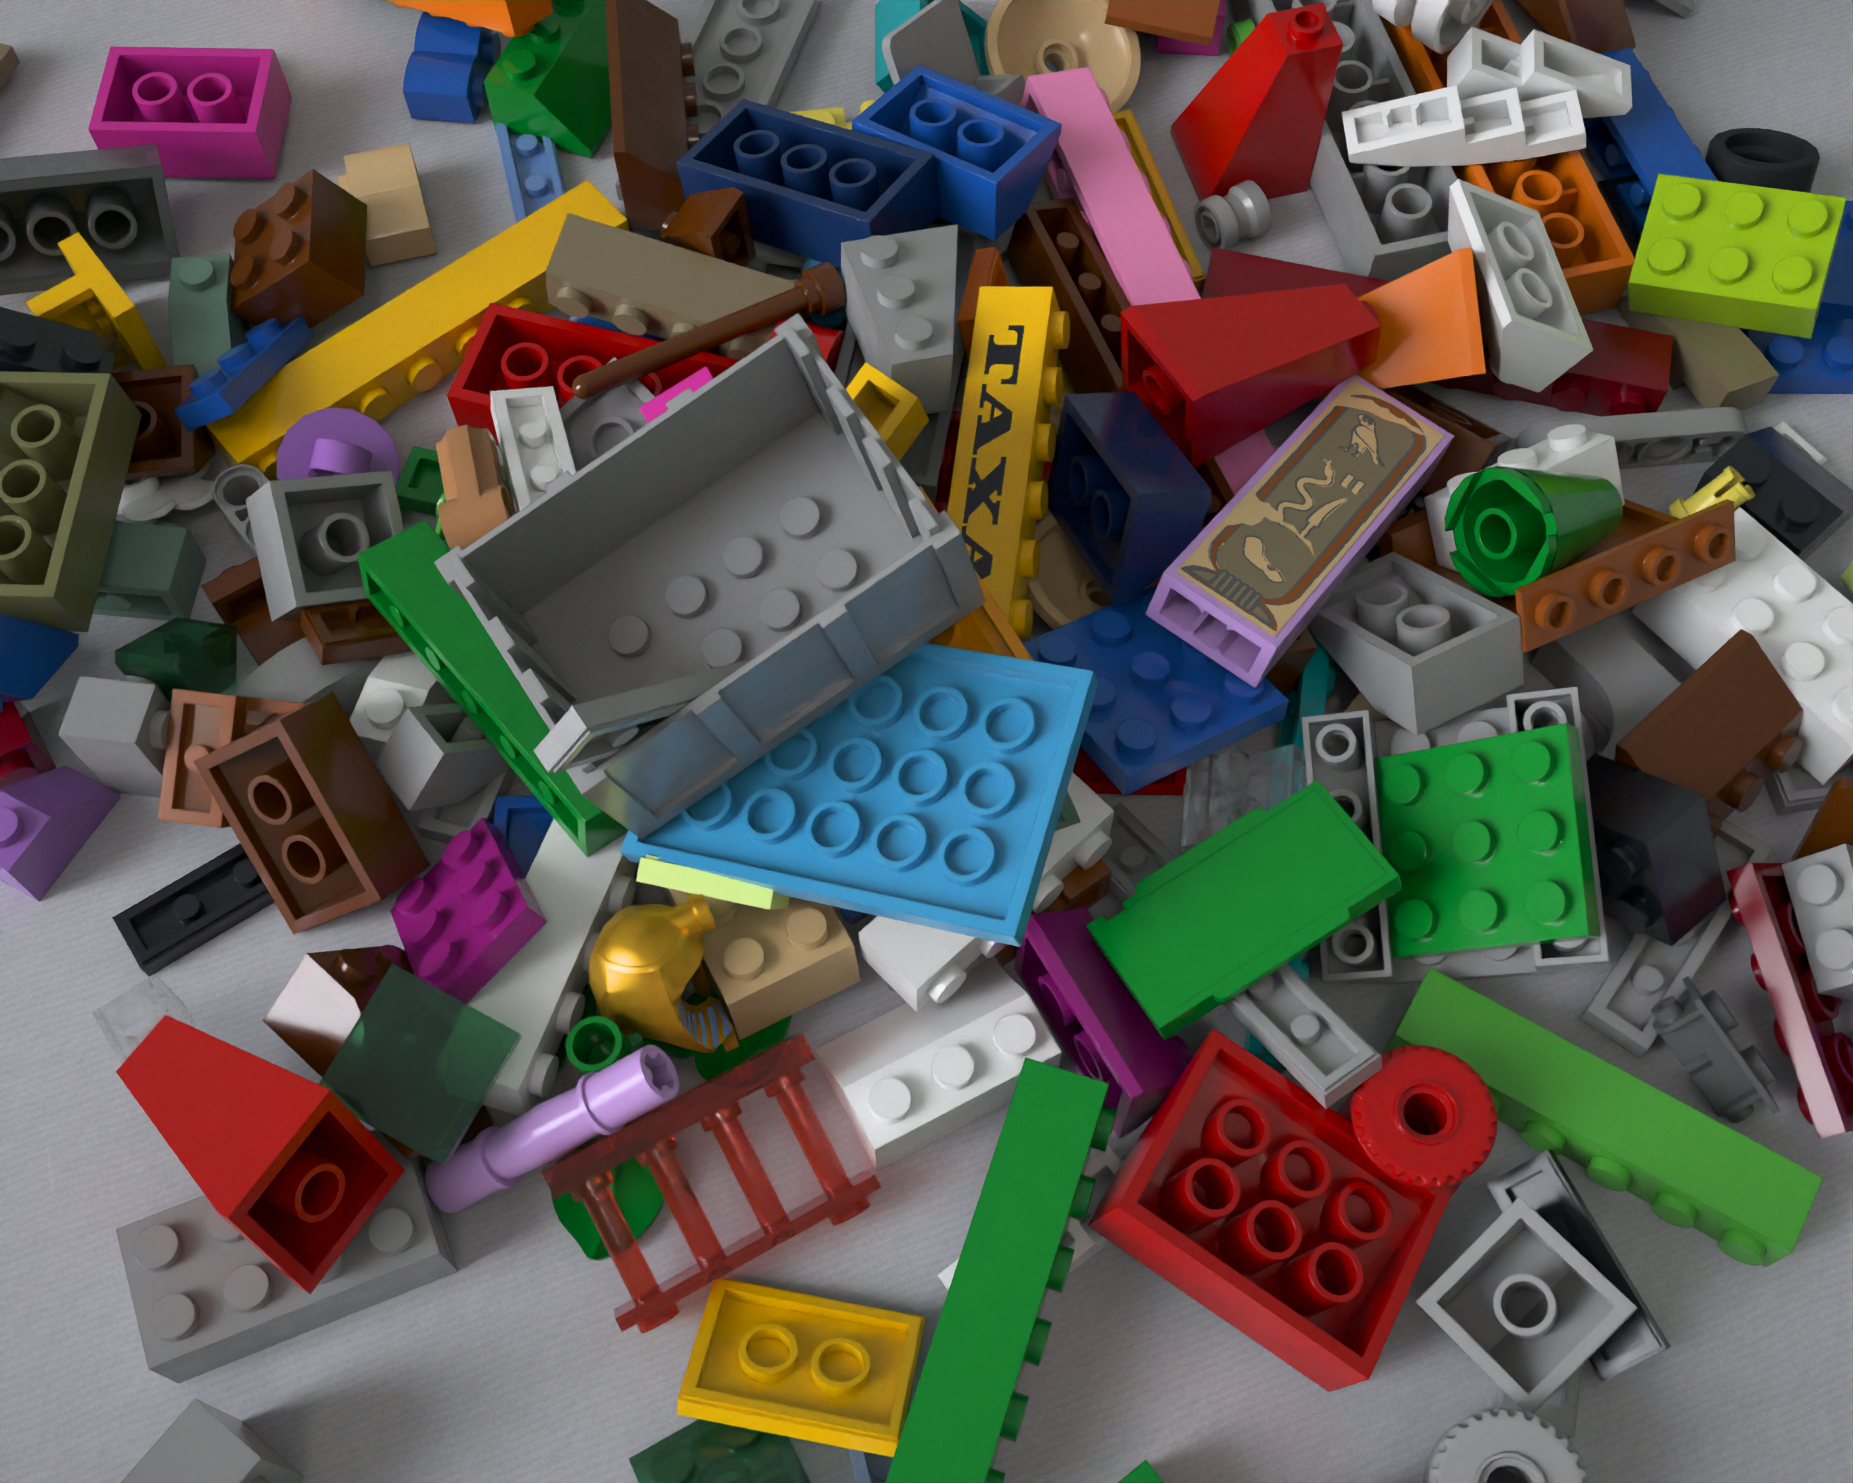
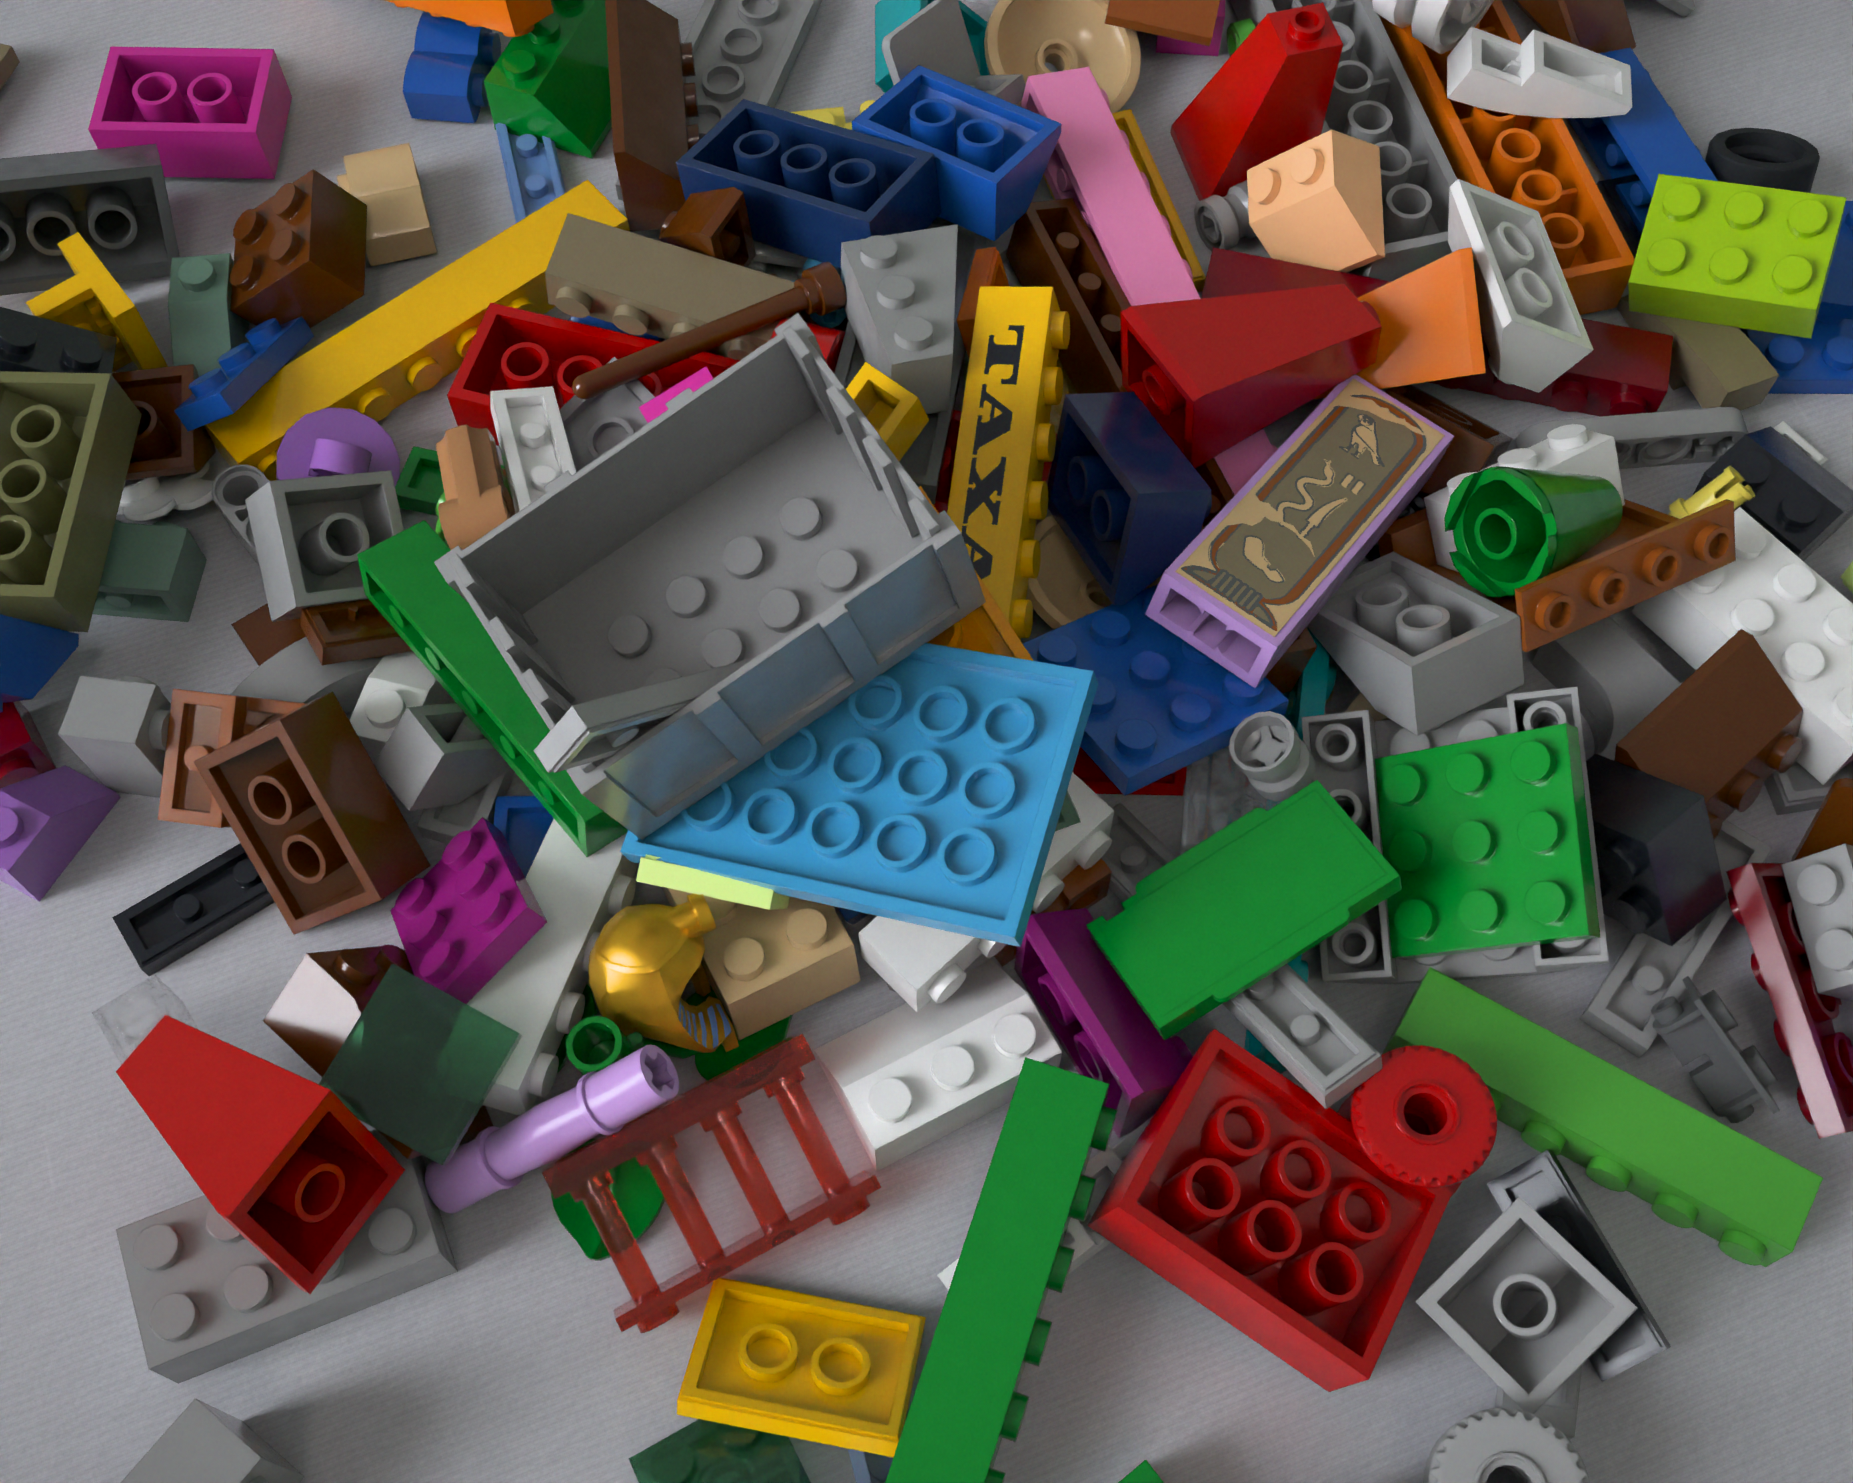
clear green slope [115,617,237,703] -> none
reddish brown plate [201,556,267,634] -> none
white slope [1342,85,1586,167] -> none
none -> light grey wheel [1229,711,1315,801]
none -> light nougat slope [1247,129,1385,273]

